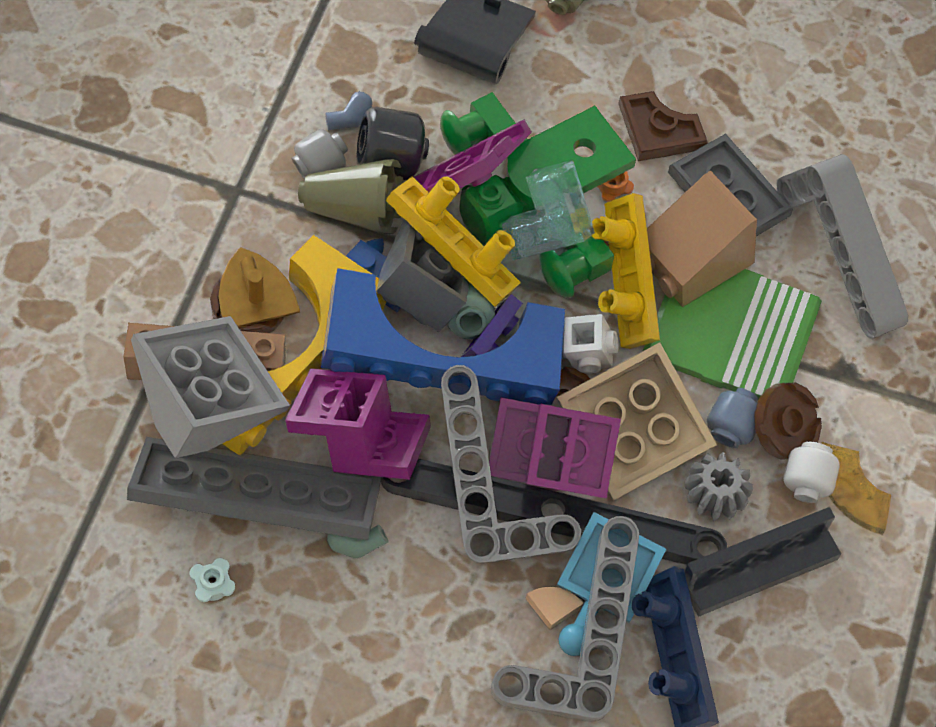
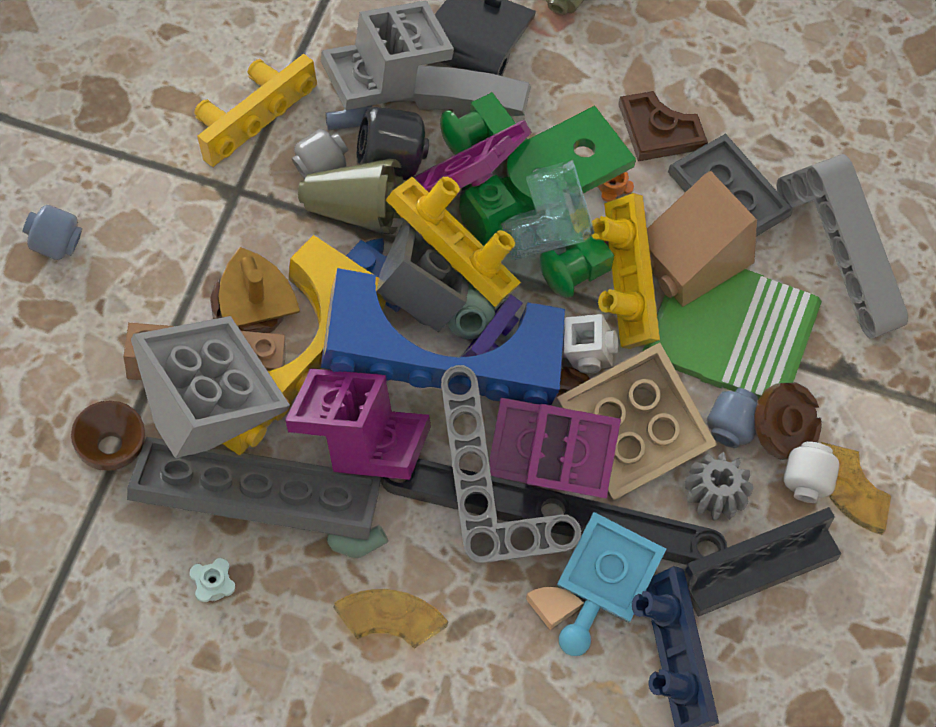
light grey beam [491,516,639,722] -> none
none -> sand blue head [22,205,82,260]
none -> reddish brown piece [71,400,145,471]
none -> yellow plate [194,54,317,167]
none -> light grey bracket [321,0,454,110]
none -> clear yellow tile [333,589,448,649]
none -> light grey slope [392,65,531,118]

